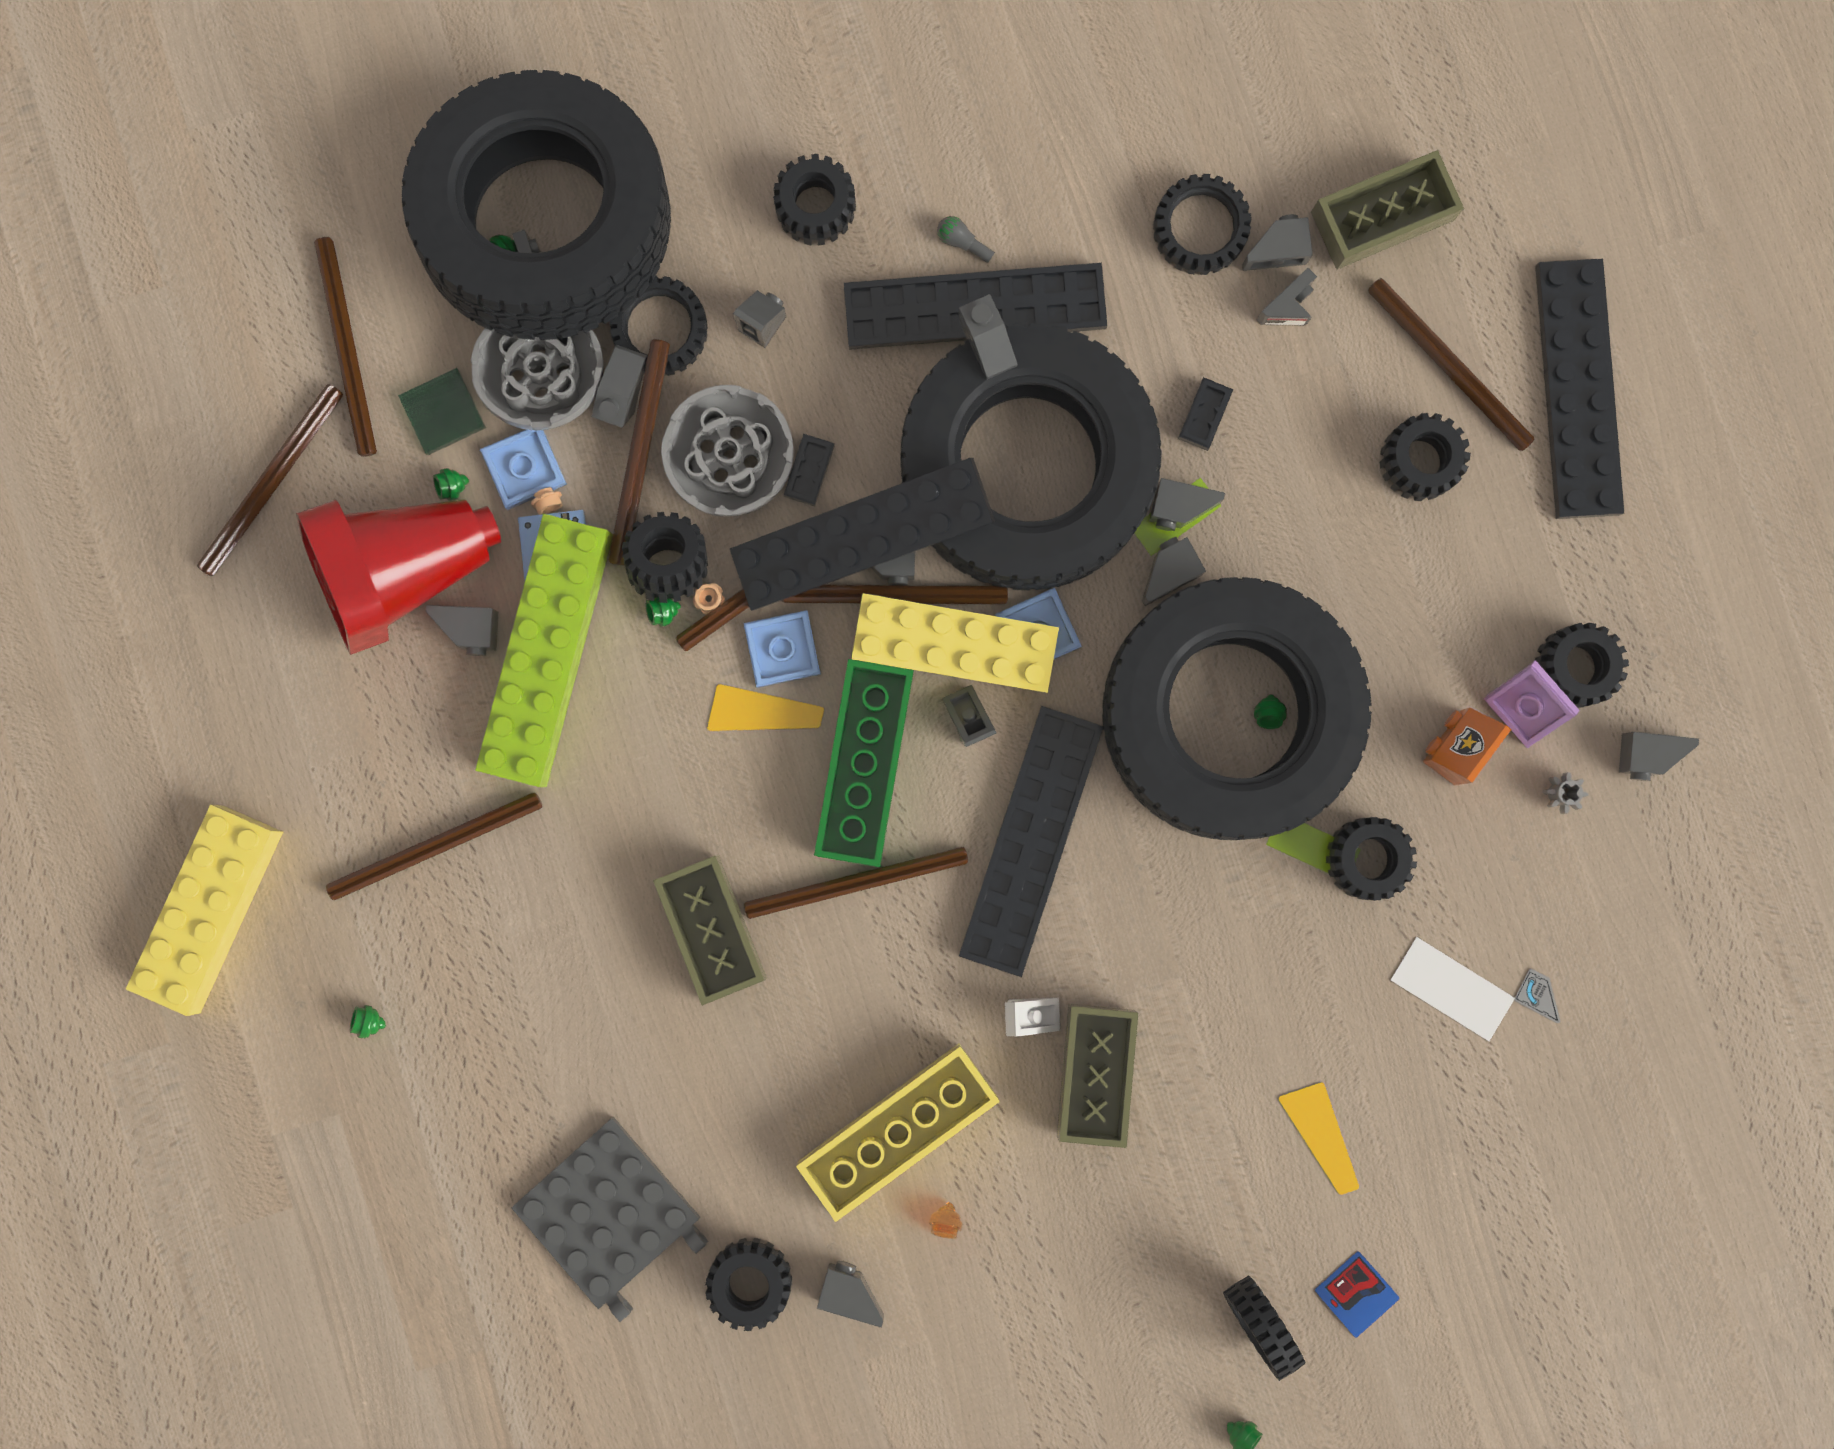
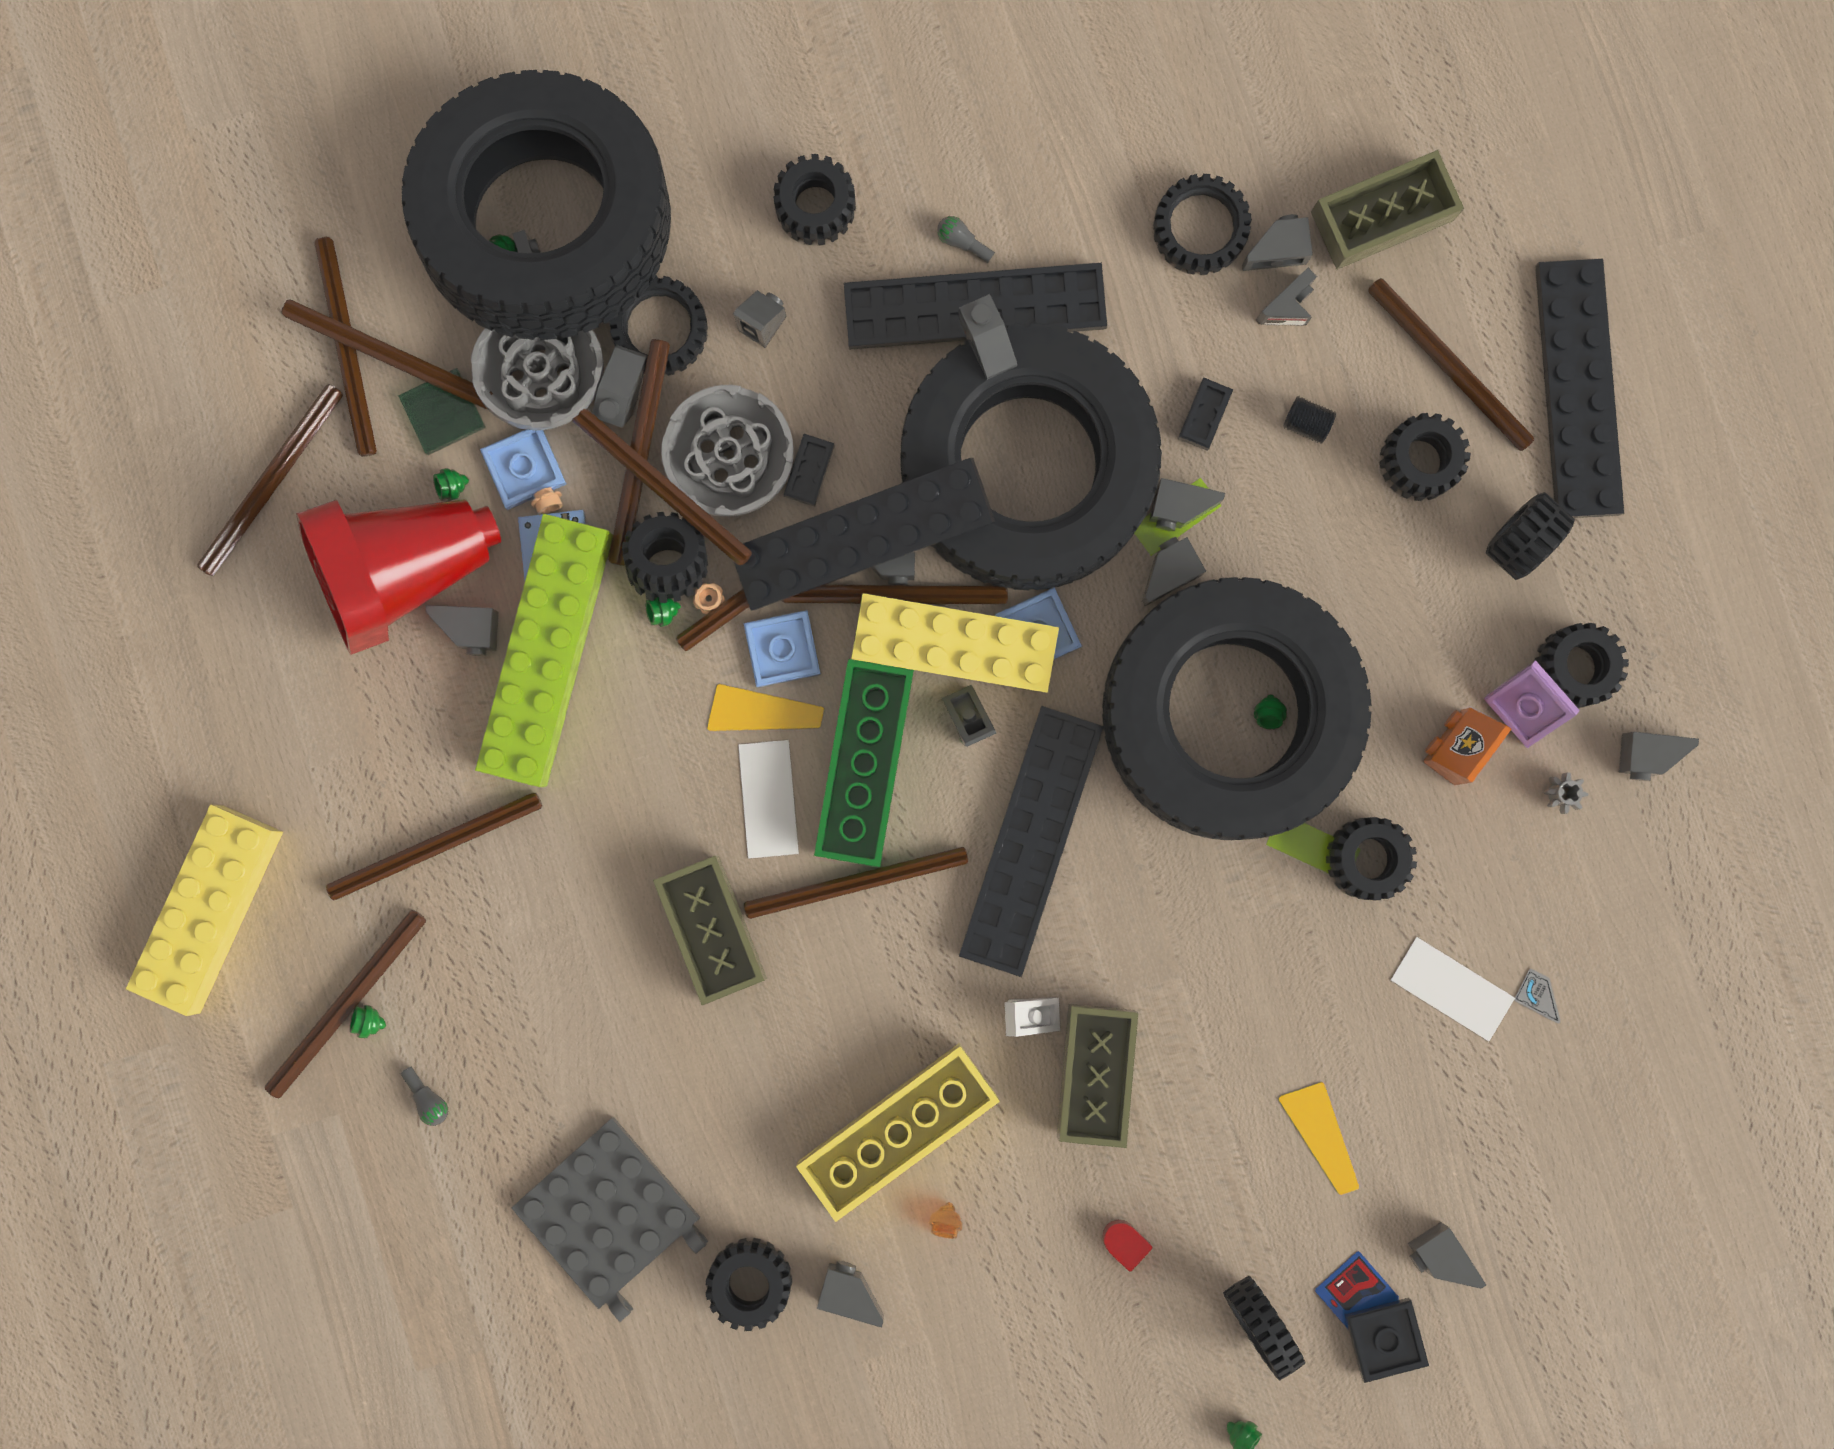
none -> reddish brown axle [265,910,426,1099]
none -> reddish brown axle [281,299,493,409]
none -> dark grey piece [401,1066,448,1126]
none -> reddish brown axle [572,409,752,565]
none -> white sticker [738,740,799,859]
none -> red piece [1102,1219,1153,1272]
none -> black piece [1284,396,1336,444]
none -> black plate [1345,1298,1429,1383]
none -> dark grey slope [1408,1222,1486,1289]
none -> black tyre [1486,492,1575,580]

